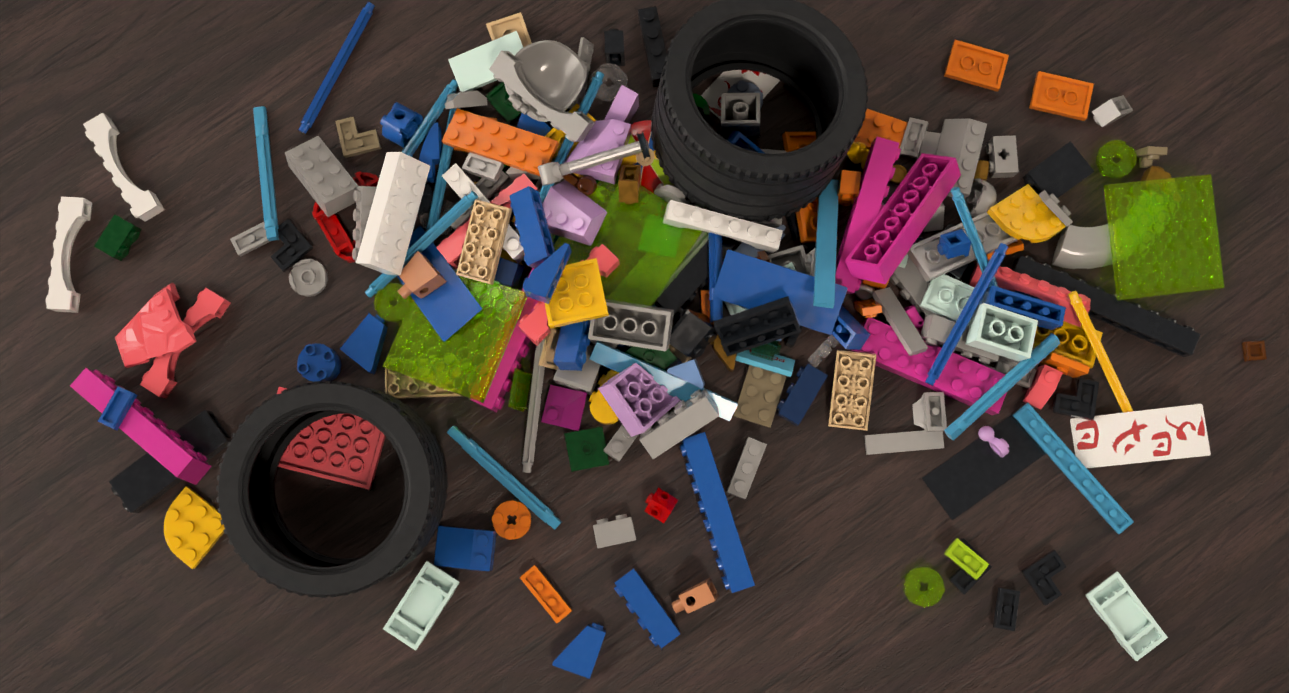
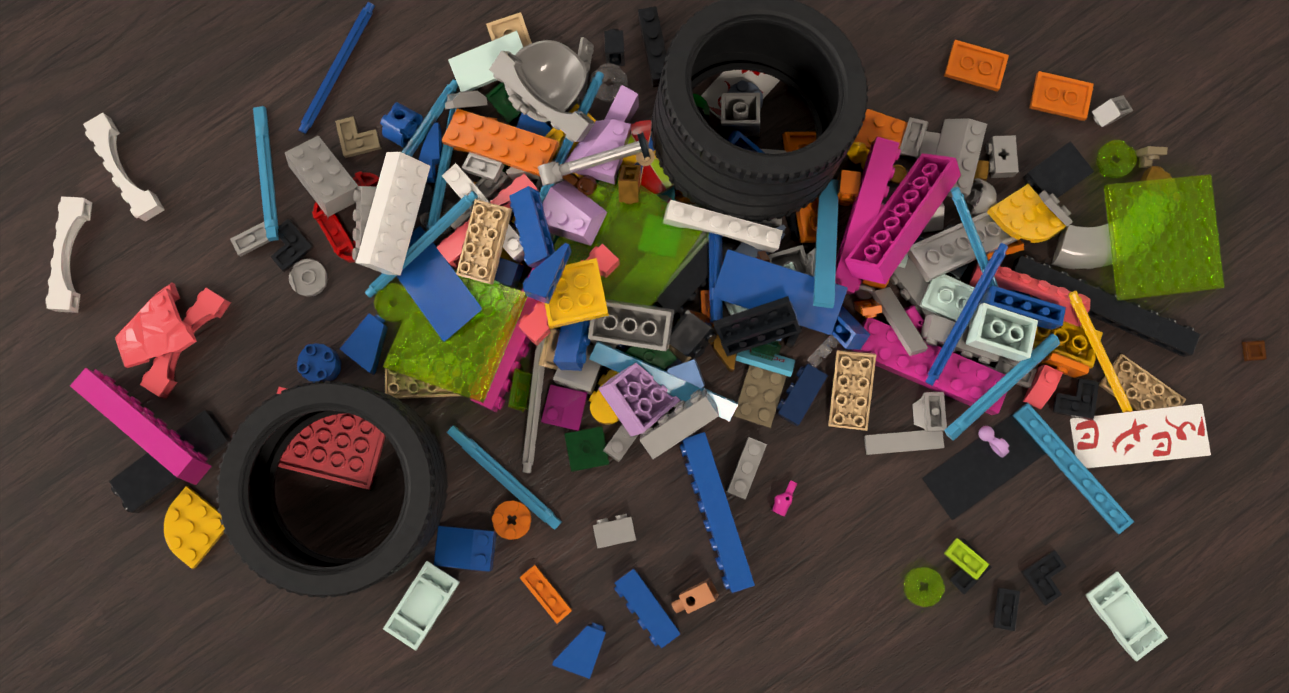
dark green brick [94,214,142,261] -> none
blue tile [98,386,137,430] -> none
nougat torso [397,251,447,299] -> none
red brick [644,488,678,523] -> none
light grey tile [654,183,690,207] -> none
blue brick [937,229,971,259] -> none
none -> dark pink piece [771,480,797,517]
none -> tan tile [1099,354,1186,411]

